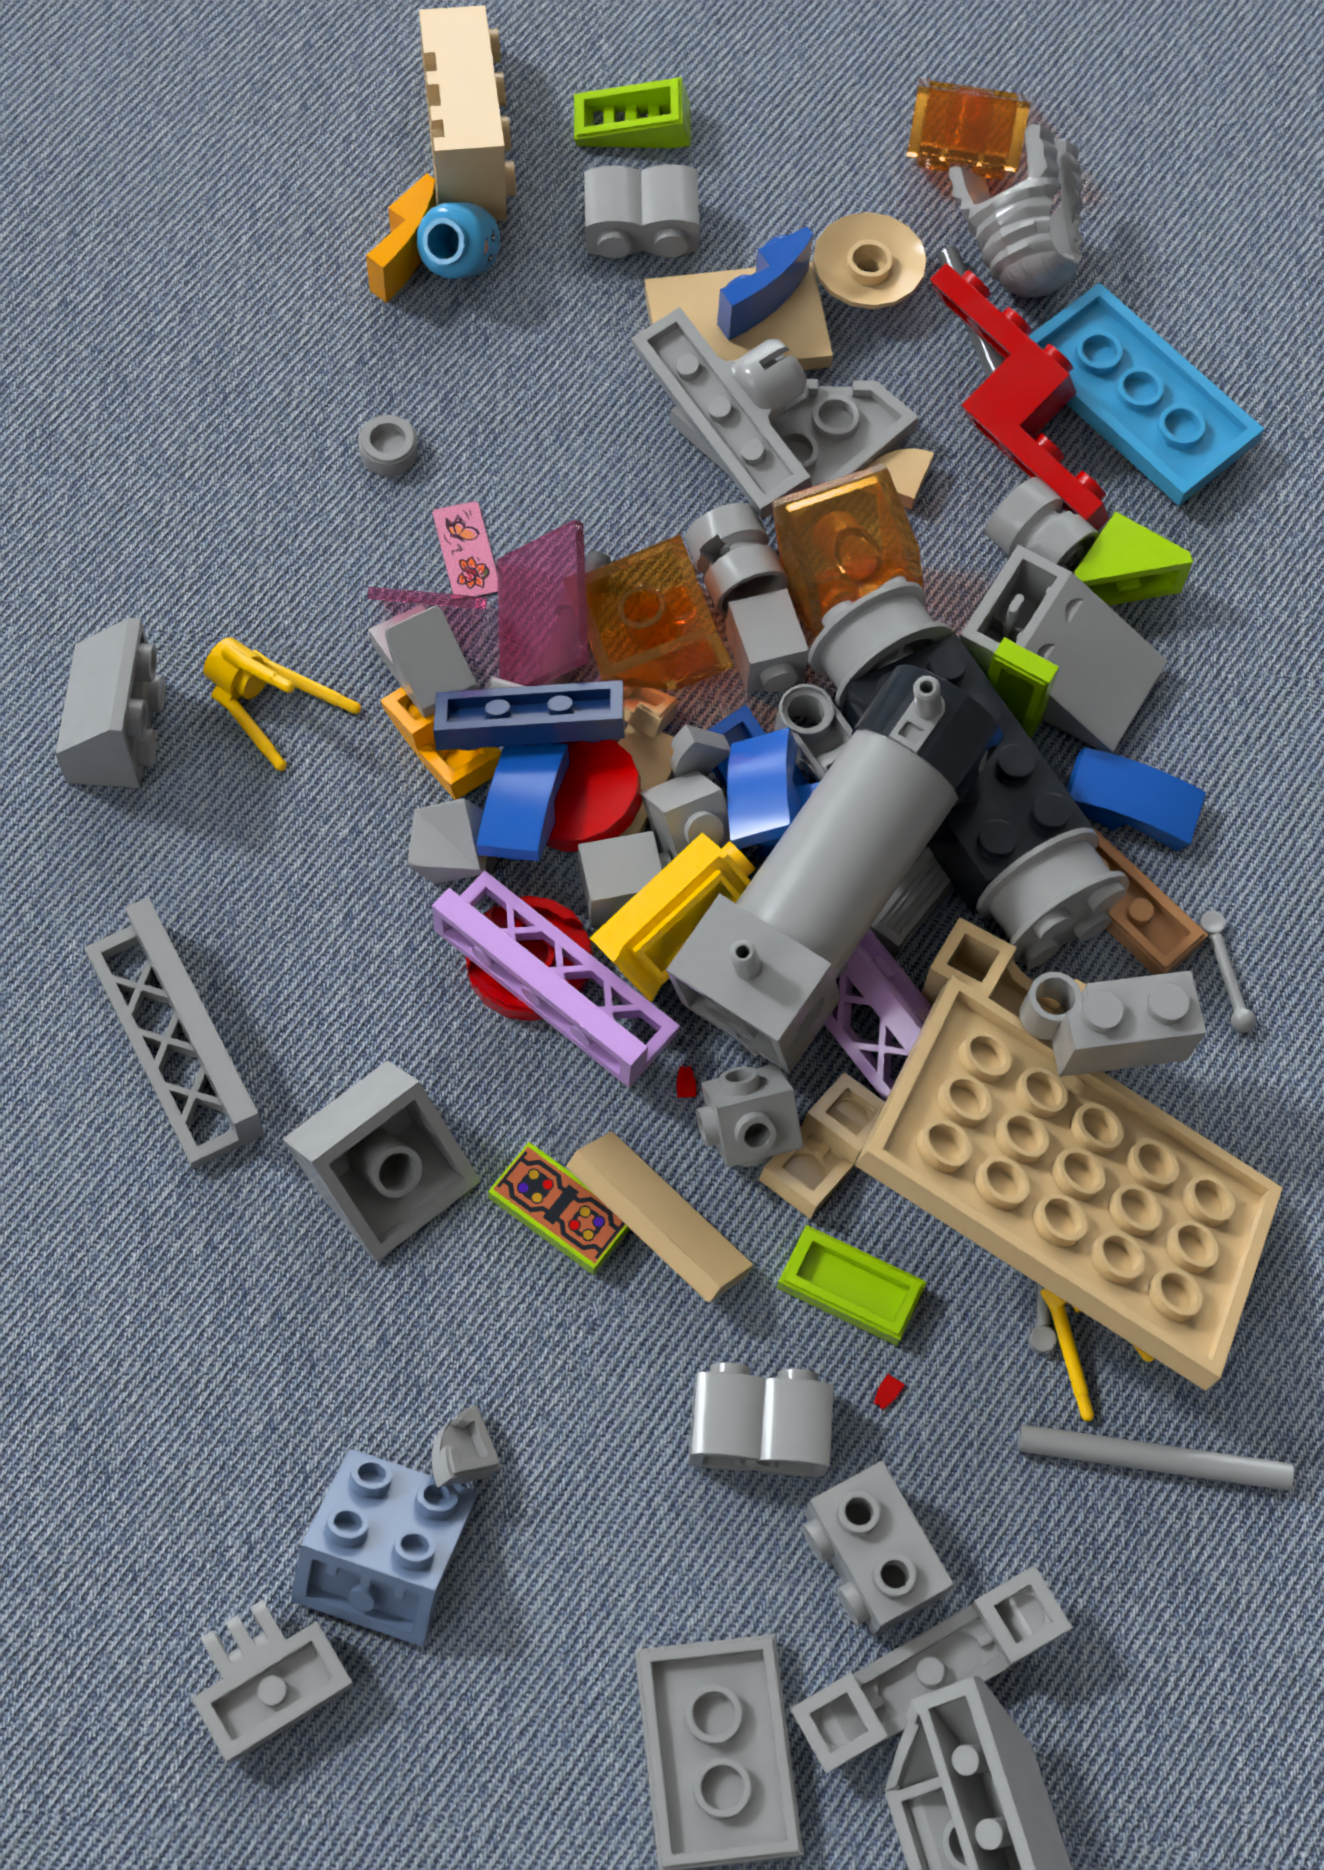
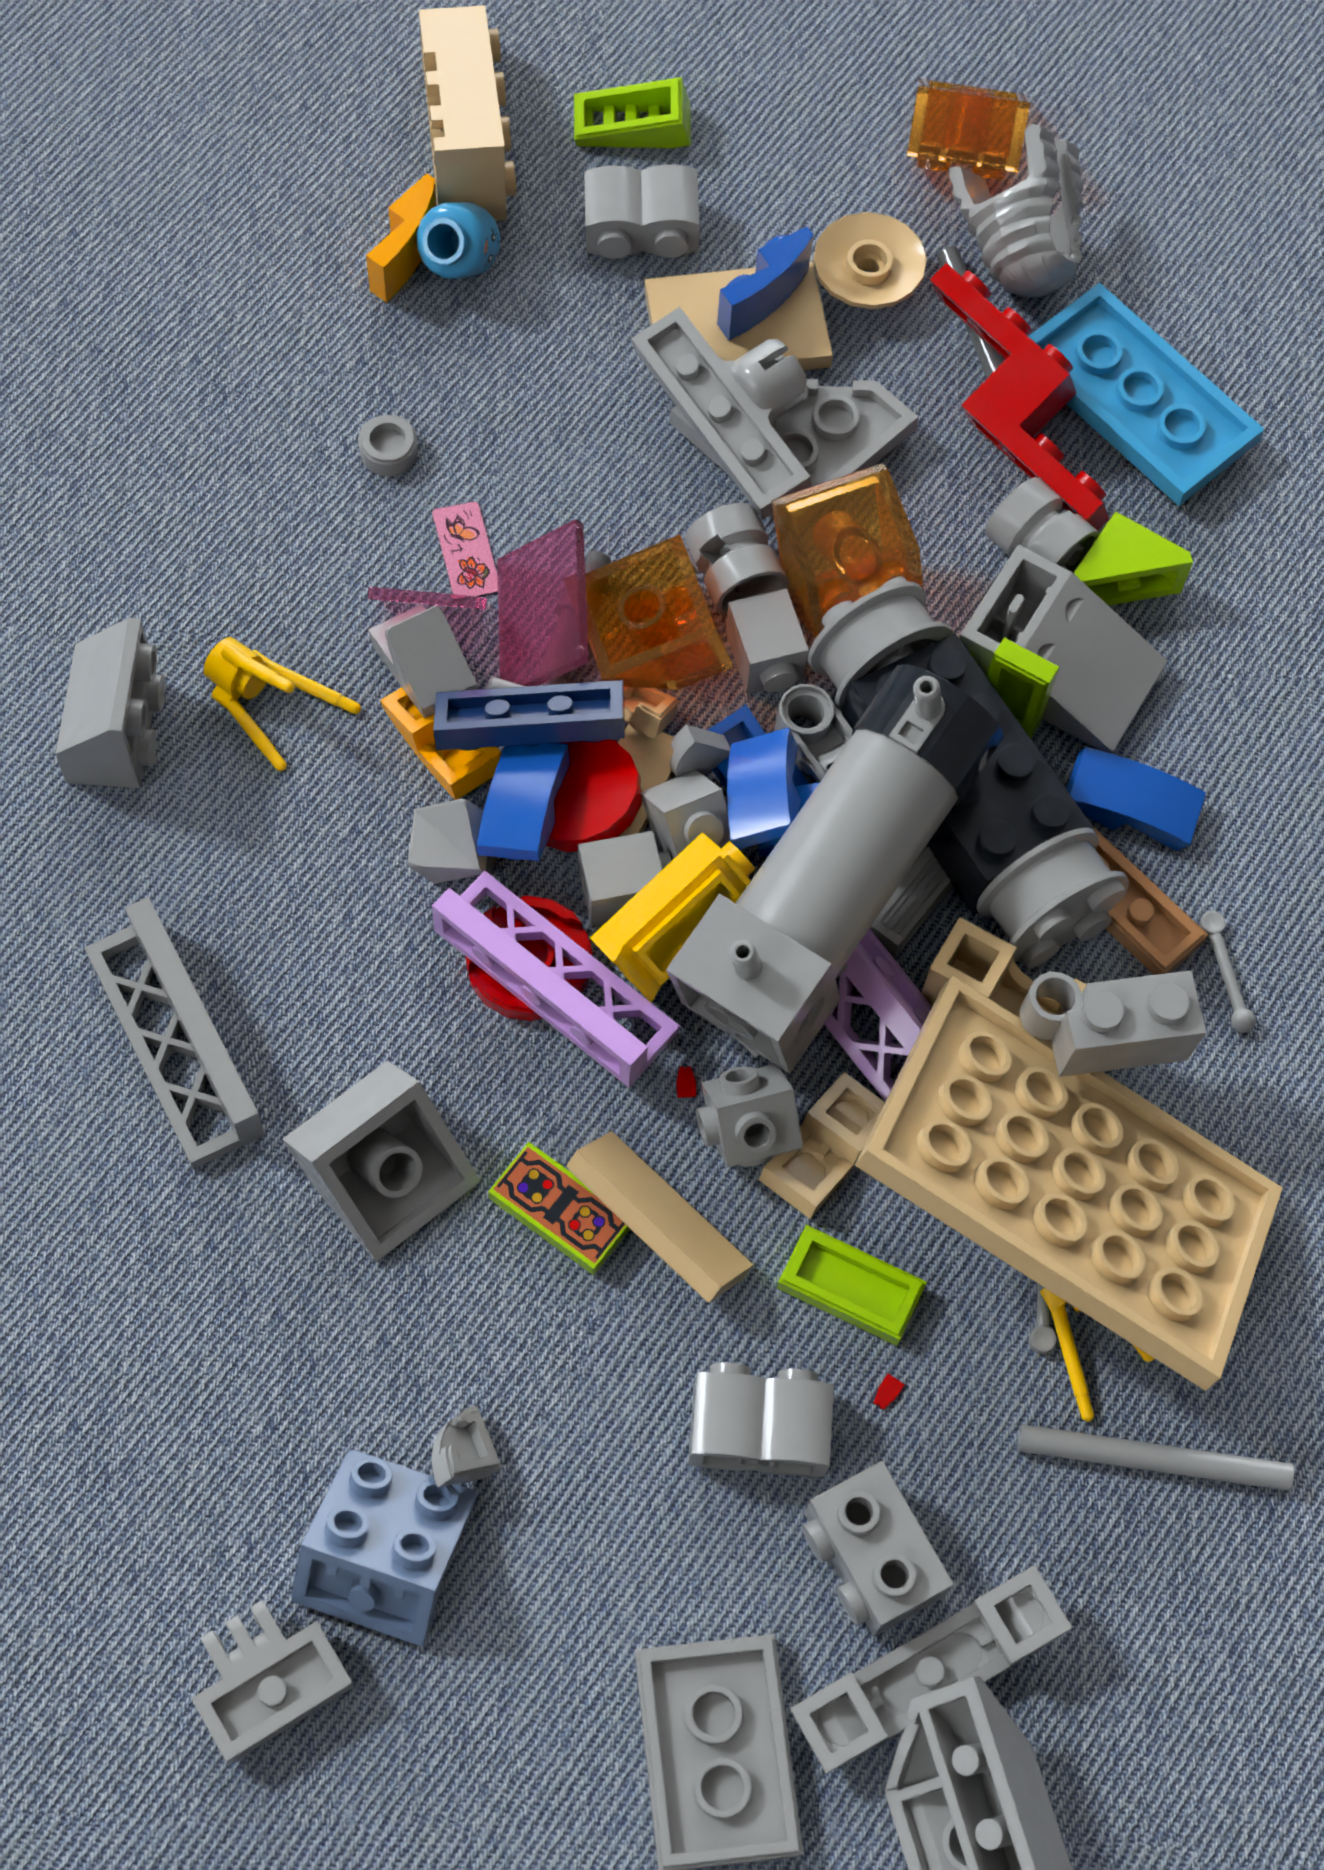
tan tile [857,449,934,510] -> none

